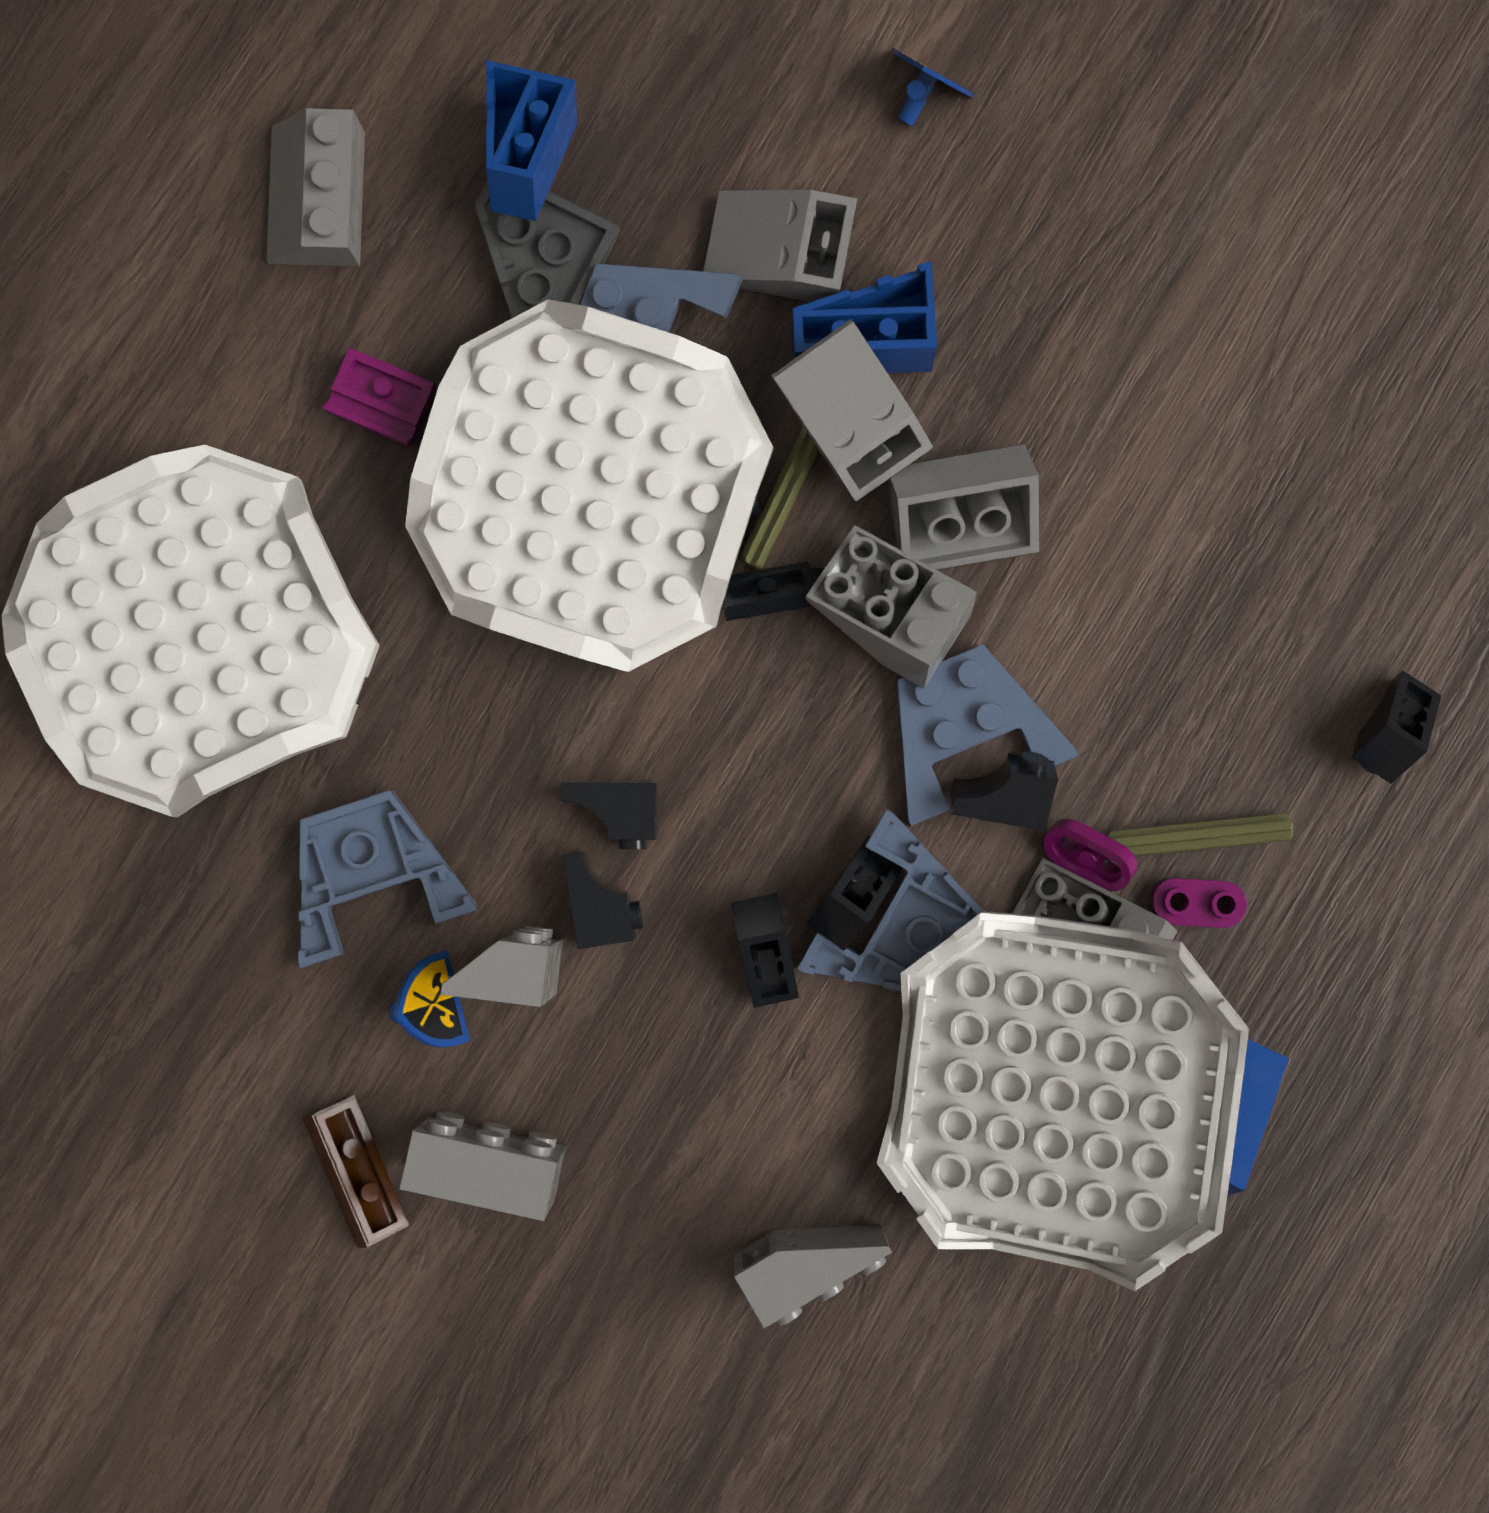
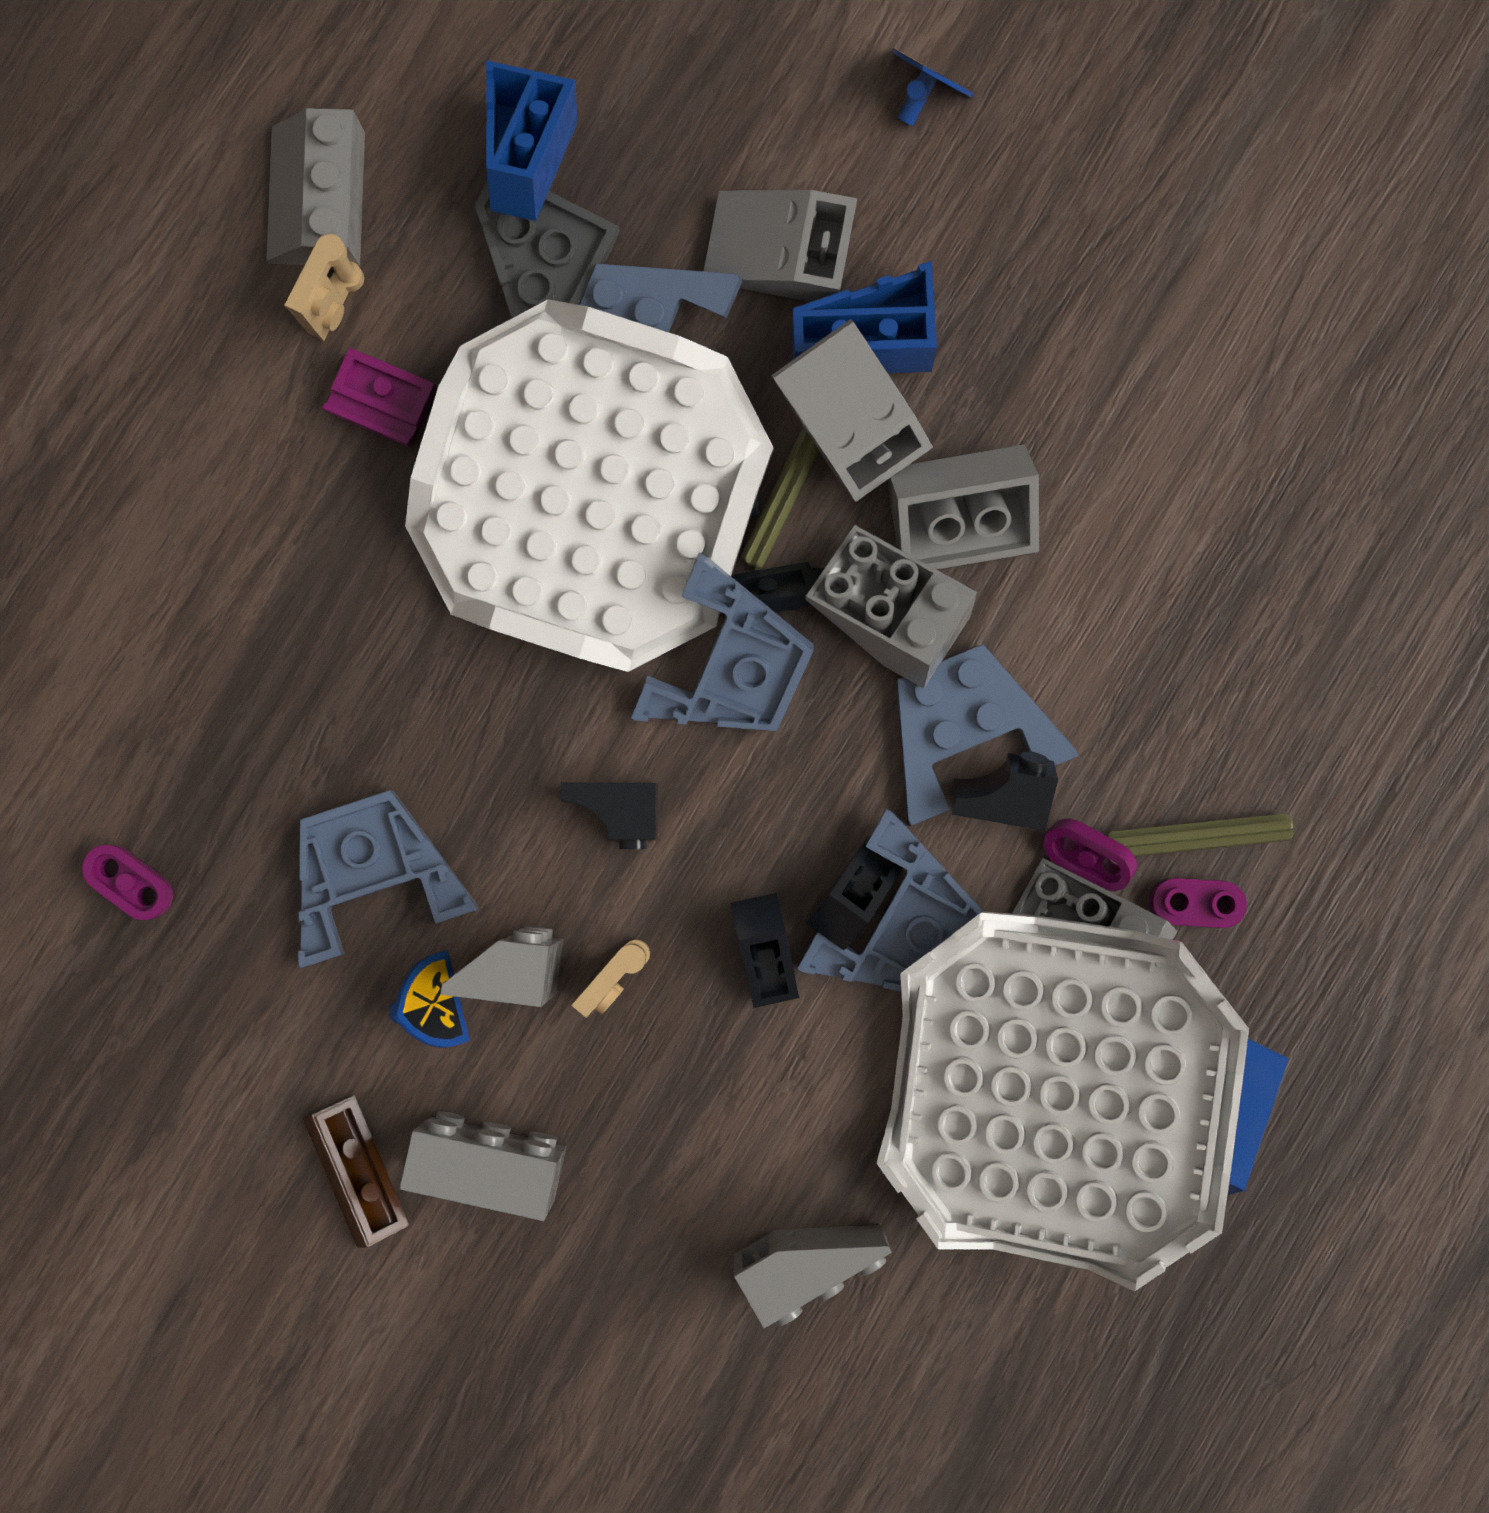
white plate [1,445,380,817] -> none
black arch [563,852,644,949] -> none
black arch [1351,670,1442,784] -> none
none -> magenta plate [82,845,173,920]
none -> tan plate [285,234,364,341]
none -> tan plate [571,939,650,1018]
none -> sand blue wing [631,553,814,731]

